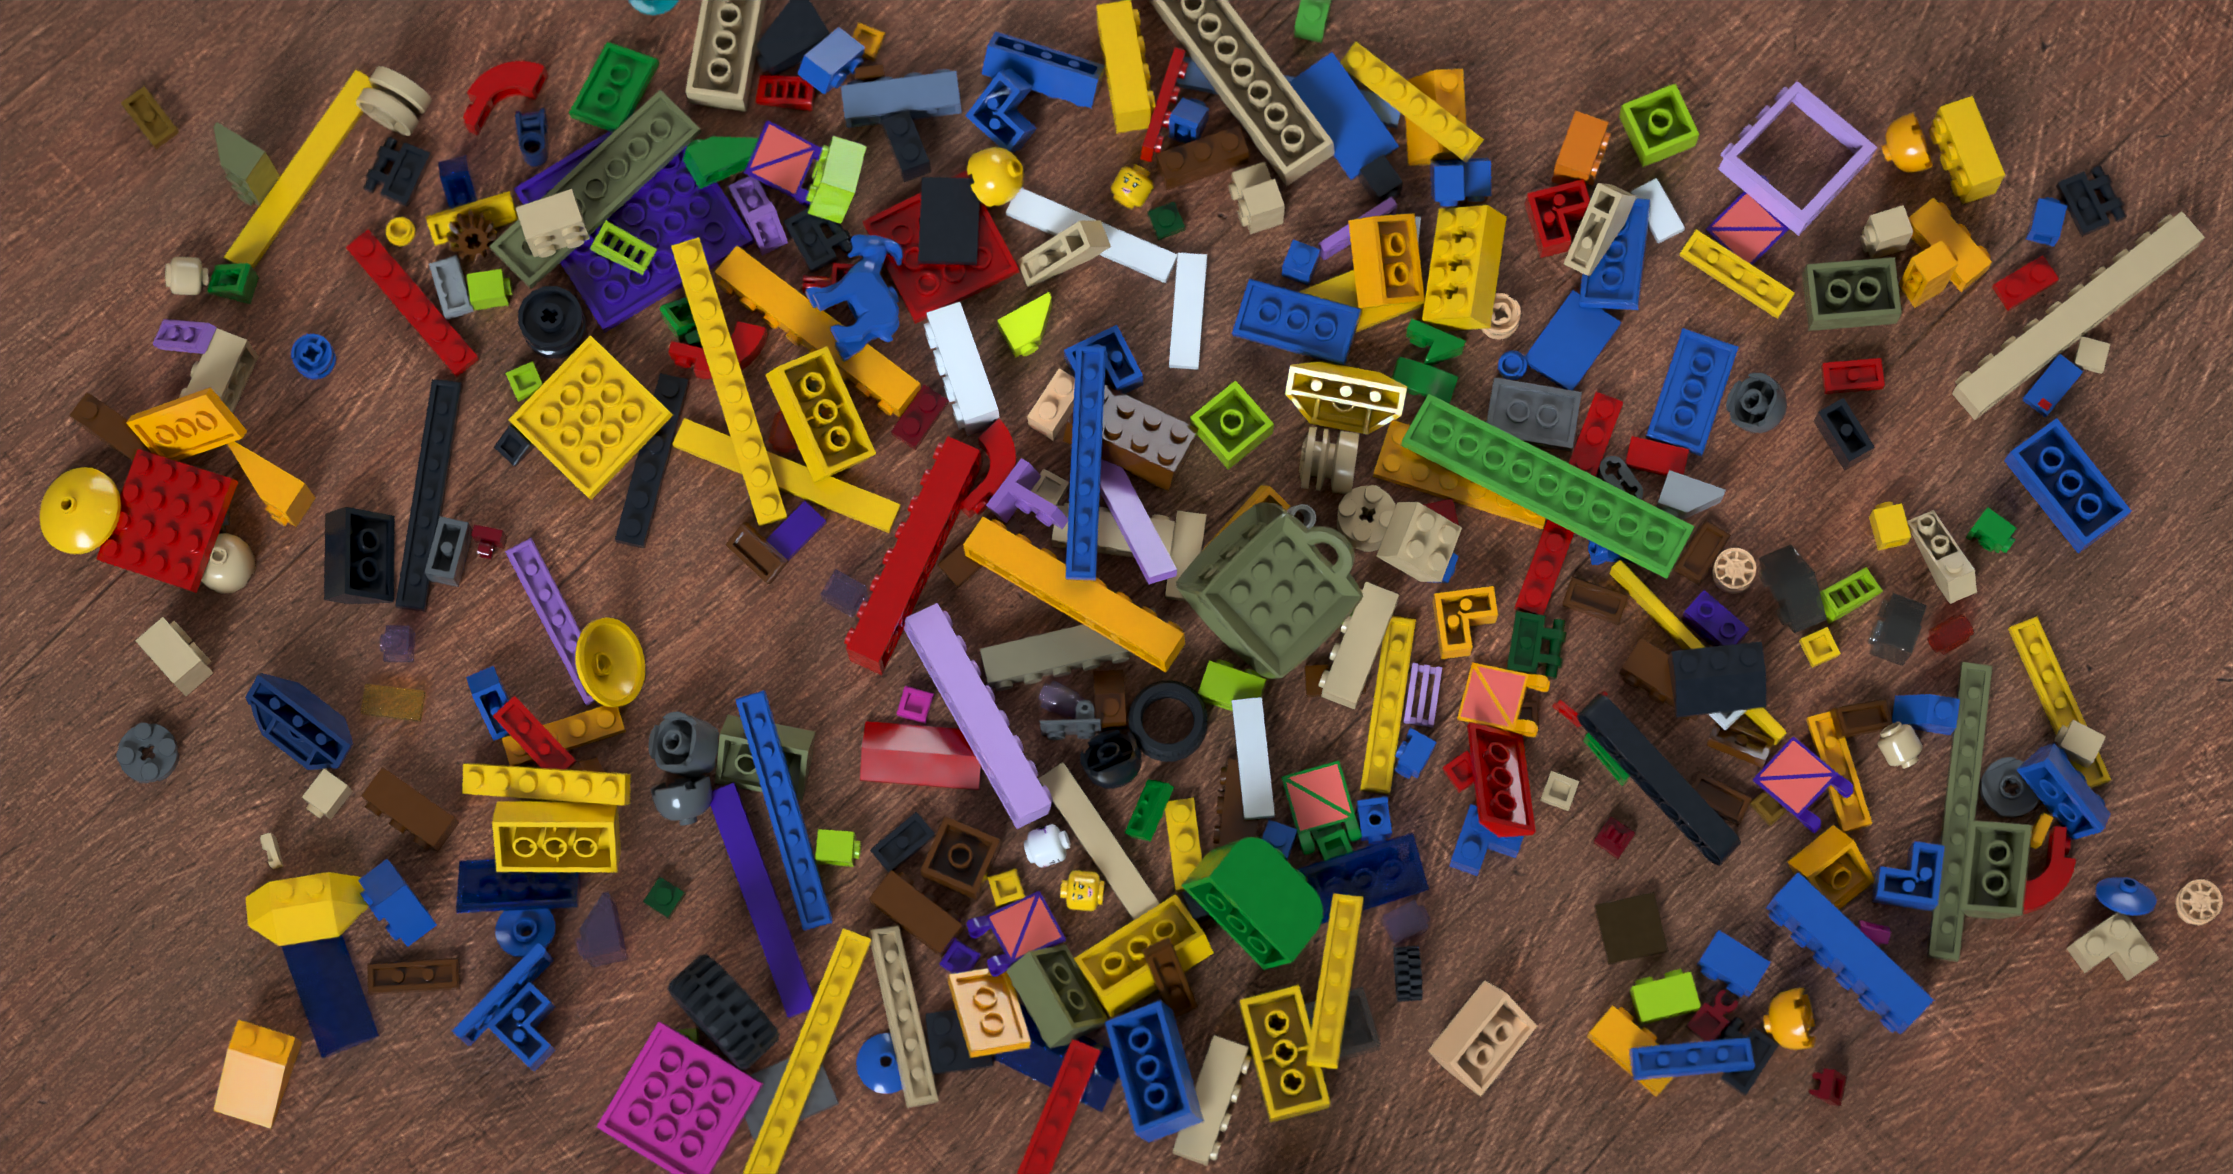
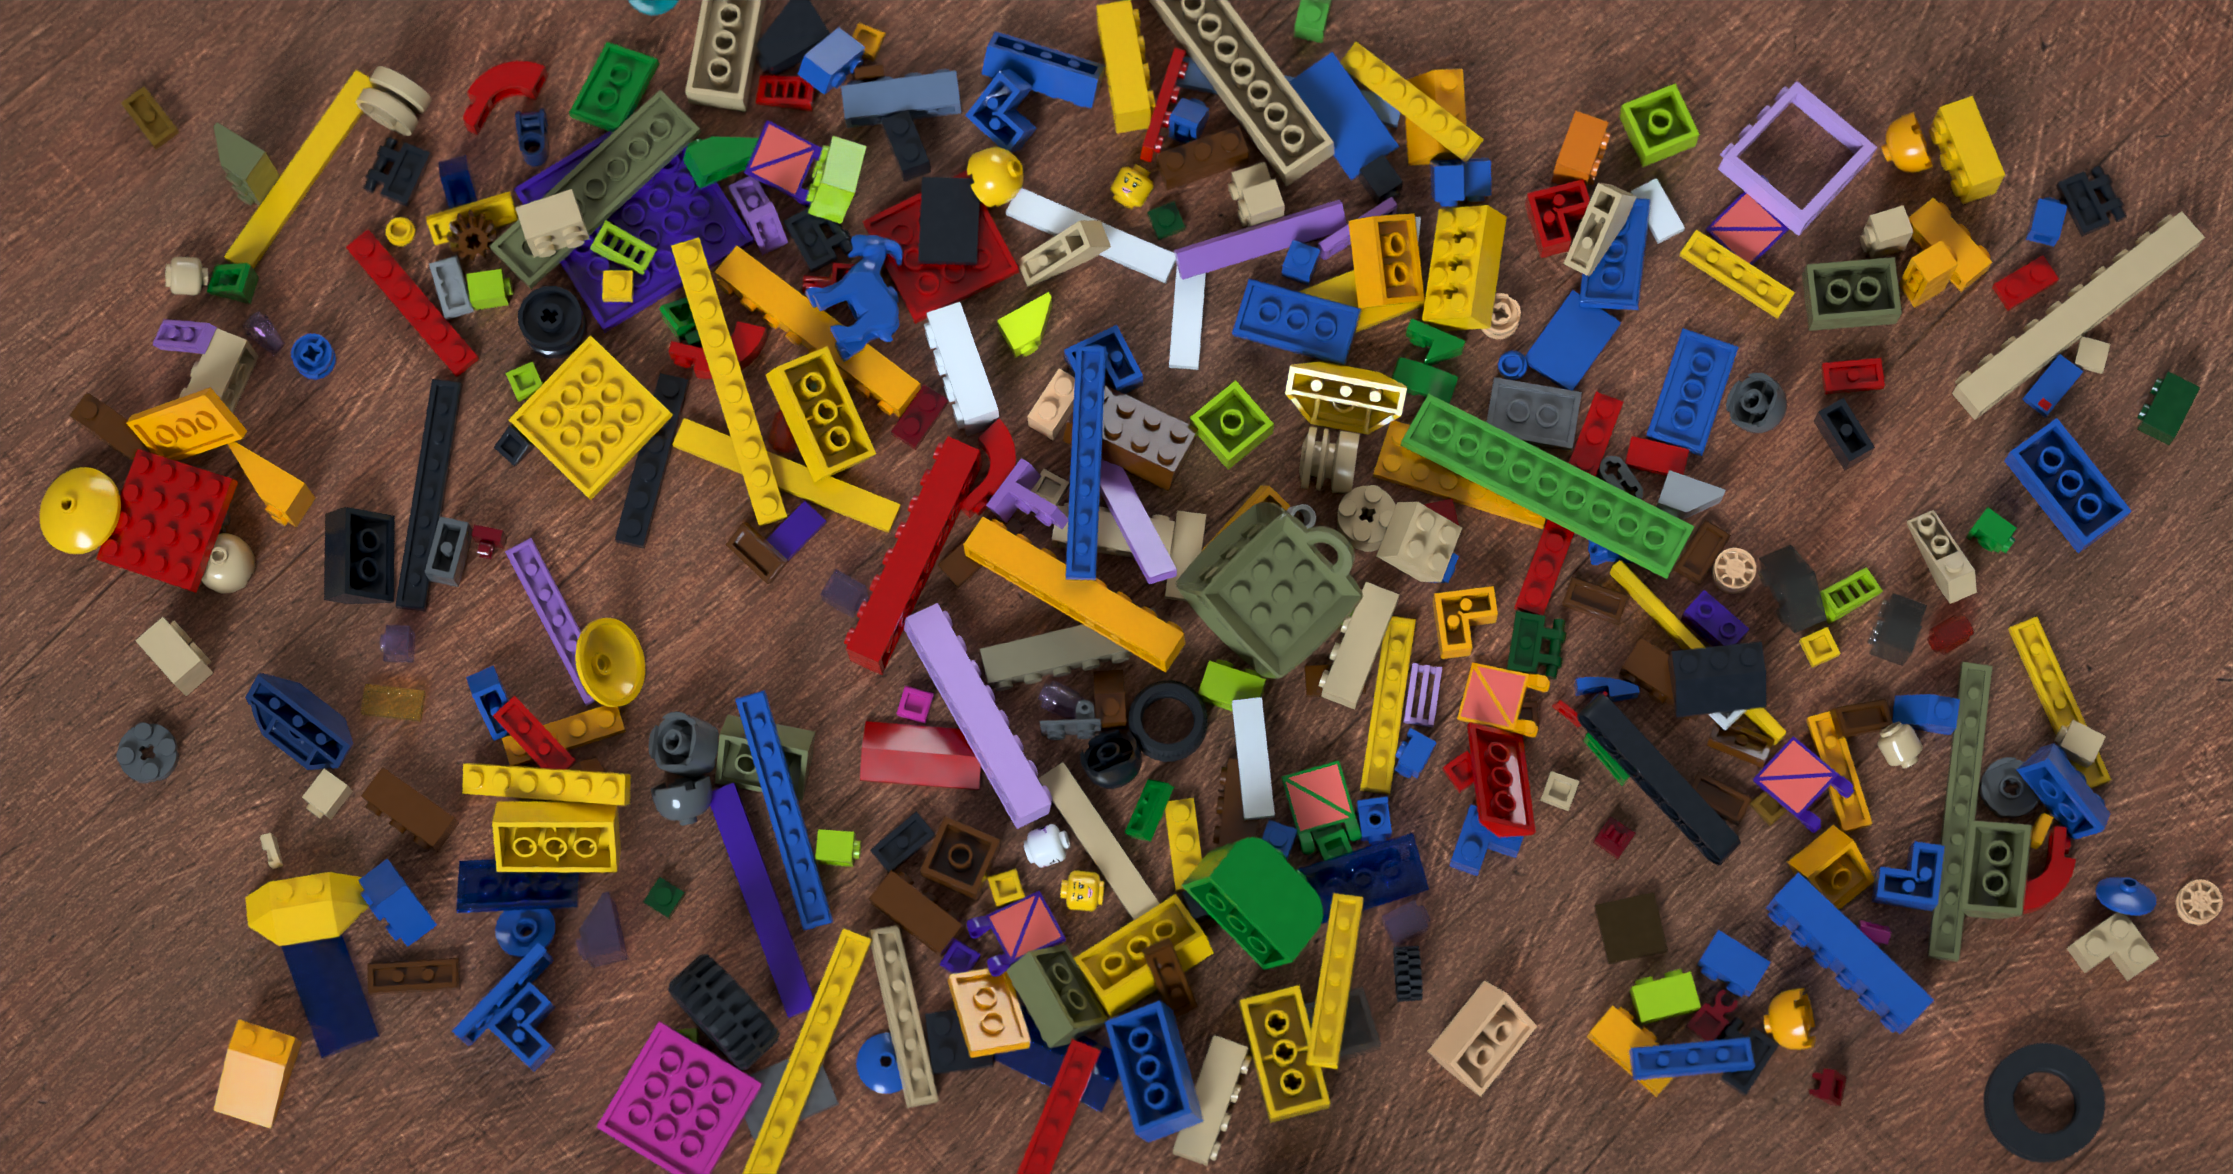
yellow brick [1869,502,1911,551] -> none
none -> cone [242,311,286,355]
none -> yellow plate [602,270,634,302]
none -> medium lavender tile [1174,200,1347,280]
none -> blue slope [1574,677,1640,702]
none -> black tyre [1983,1043,2105,1163]
none -> dark green brick [2137,371,2201,445]

